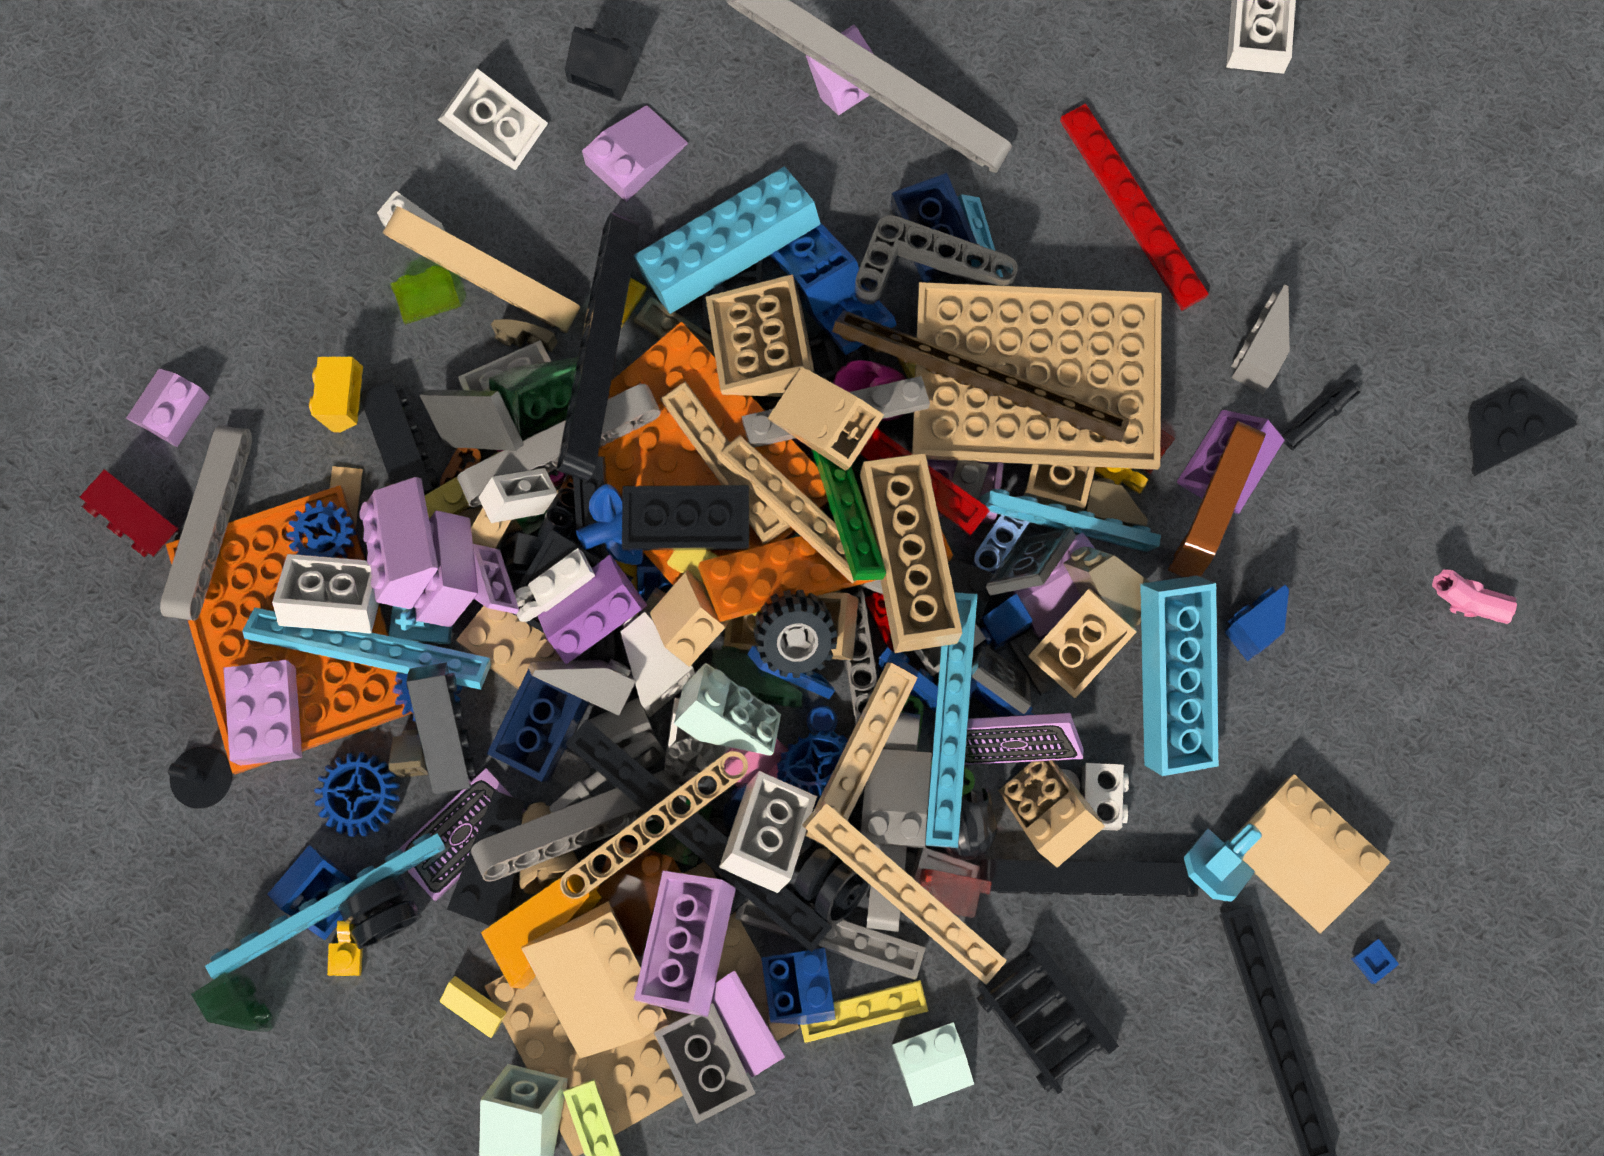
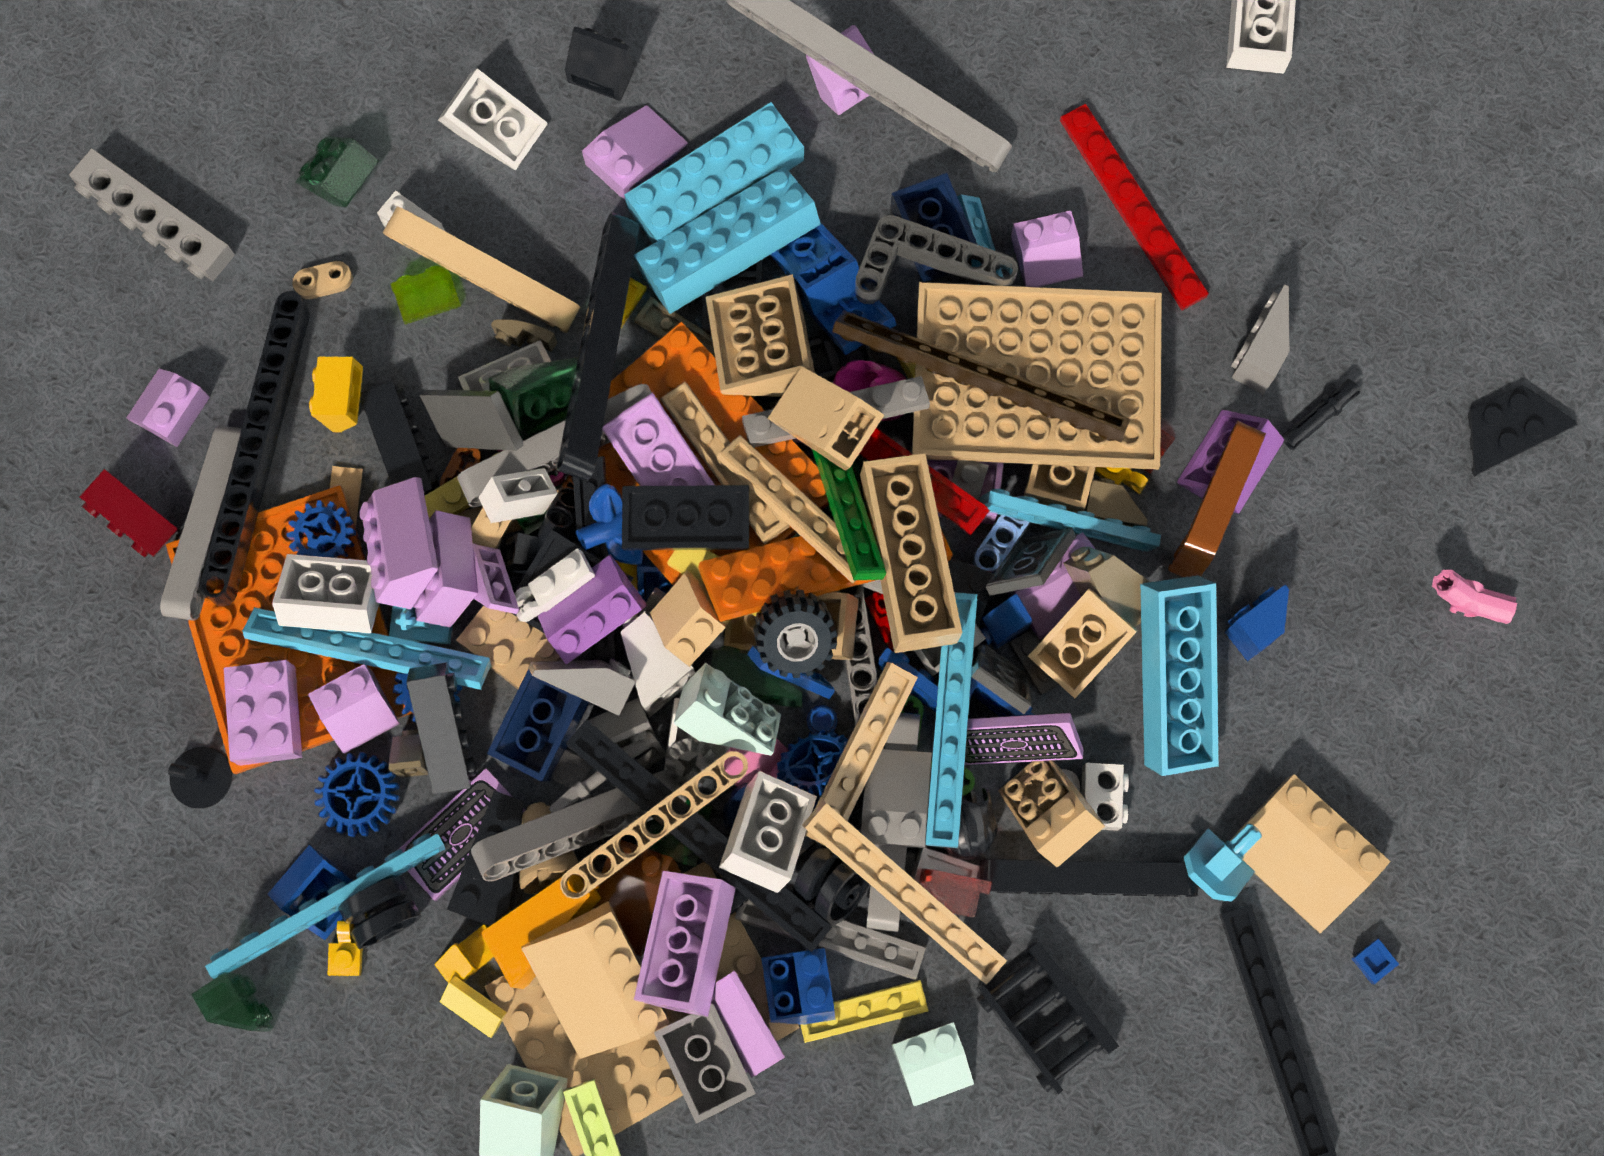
none -> light grey brick [69,148,235,282]
none -> black beam [200,291,310,607]
none -> tan plate [292,261,353,299]
none -> clear green slope [296,136,379,208]
none -> lavender slope [308,664,400,754]
none -> yellow slope [434,924,494,983]
none -> lavender tile [602,393,714,486]
none -> medium azure brick [624,102,804,244]
none -> lavender slope [1011,210,1083,287]

